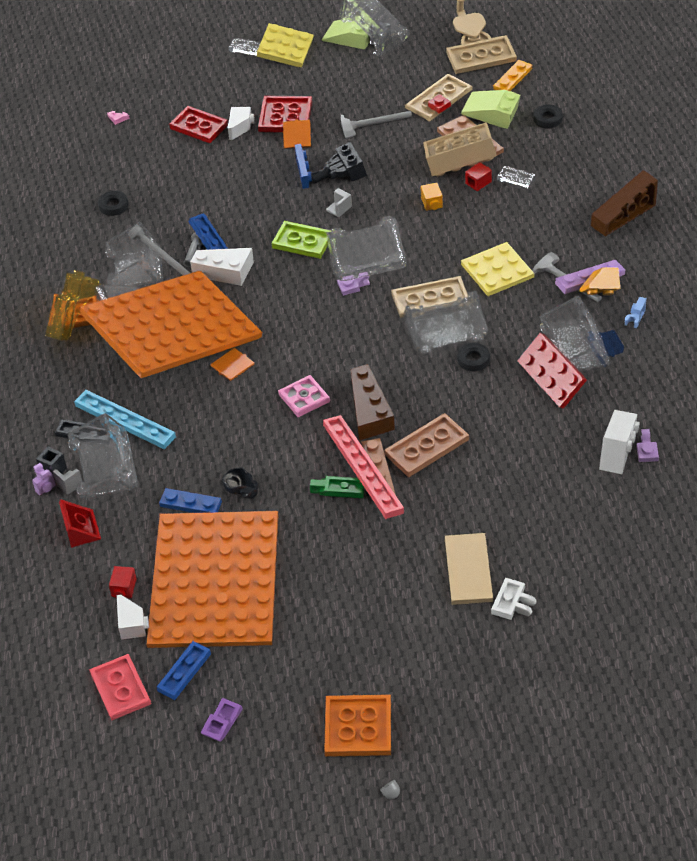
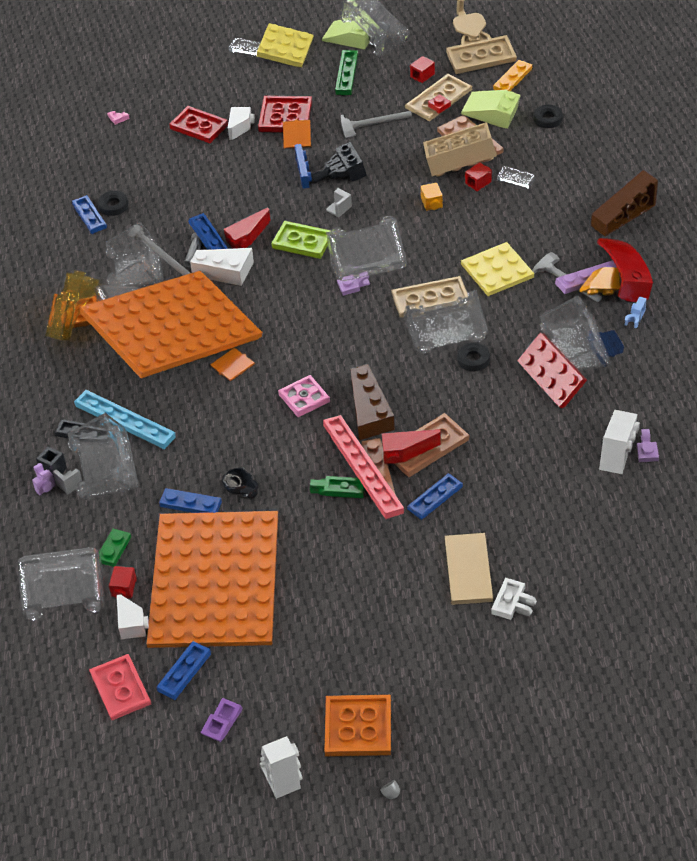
red slope [59,499,101,548] -> none
none -> clear windscreen [18,548,106,620]
none -> tile [72,195,107,234]
none -> green plate [96,528,131,567]
none -> red slope [224,208,271,249]
none -> white wedge [260,736,302,799]
none -> green plate [335,50,358,95]
none -> red slope [382,429,441,464]
none -> blue tile [407,473,463,520]
none -> red brick [410,56,435,83]
none -> red piece [597,238,653,302]

